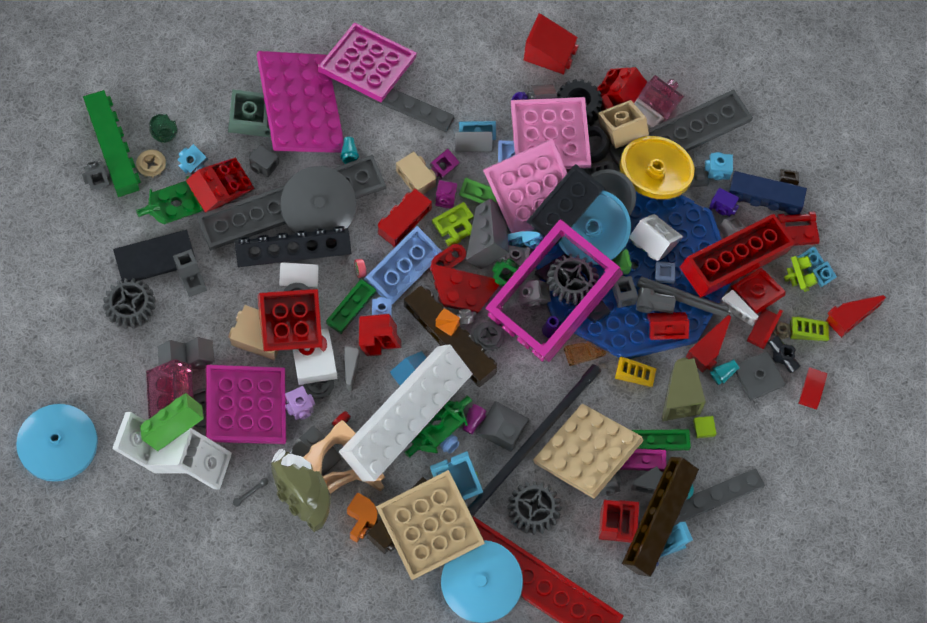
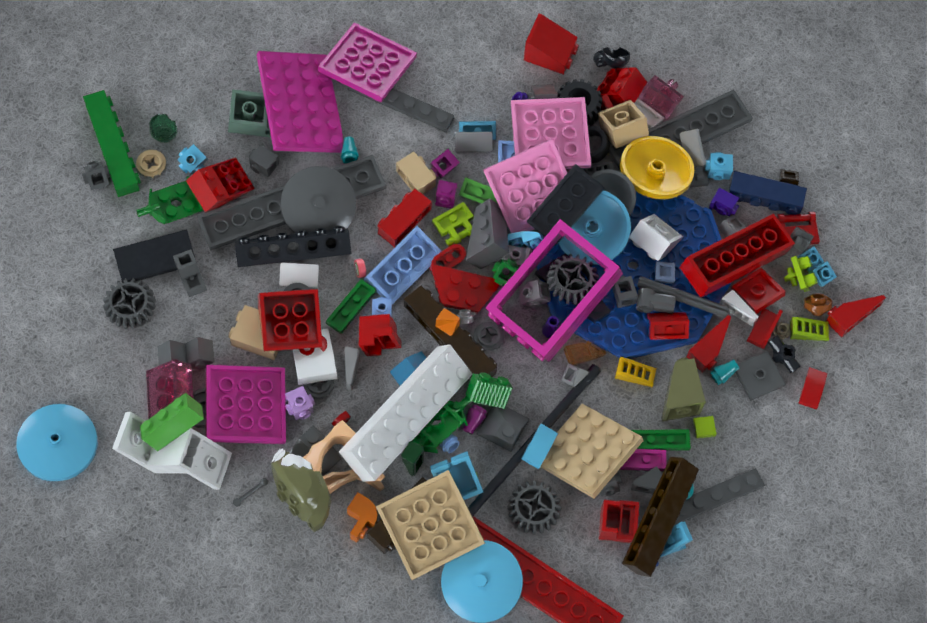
bright green slope [612,249,632,275] -> none
none -> dark green slope [401,441,424,476]
none -> green brick [466,372,513,409]
none -> medium azure slope [521,424,558,469]
none -> light grey slope [561,363,589,387]
none -> black hair [593,47,630,69]
none -> light grey slope [679,129,706,167]
none -> dark grey tile [790,226,814,252]
none -> dark orange plate [804,293,833,316]

